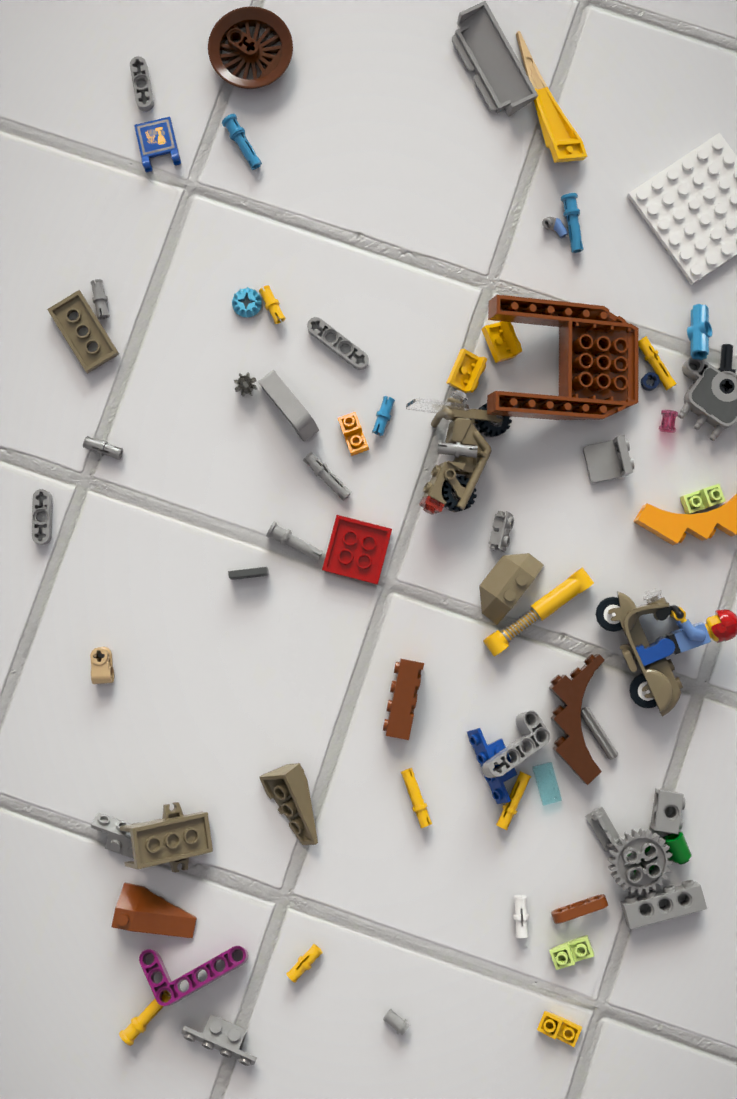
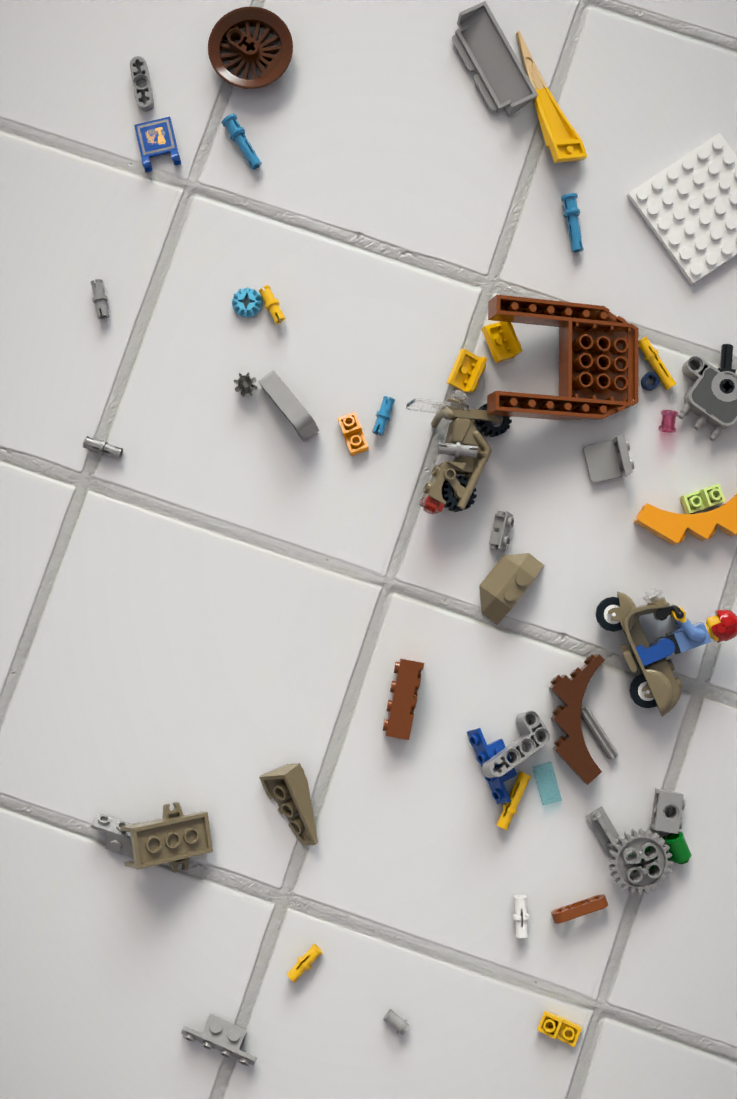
light grey beam [32,489,52,545] -> none
dark tan plate [47,290,119,374] -> none
tan piece [90,647,114,684] -> none
dark orange wedge [111,883,197,938] -> none
yellow pin [119,990,171,1046] -> none
magenta beam [139,946,248,1006] -> none
dark grey tile [228,567,269,580] -> none
light grey pin [266,521,323,562] -> none
light grey pin [303,452,352,501] -> none
light grey beam [307,317,369,370] -> none
red plate [322,515,392,585] -> none
yellow pin [401,768,432,828] -> none
yellow piece [483,567,594,657] -> none
arm [542,217,568,238] -> none
yellowish green slope [549,935,594,970] -> none
light grey brick [620,880,707,929] -> none
dark azure piece [687,304,713,360] -> none

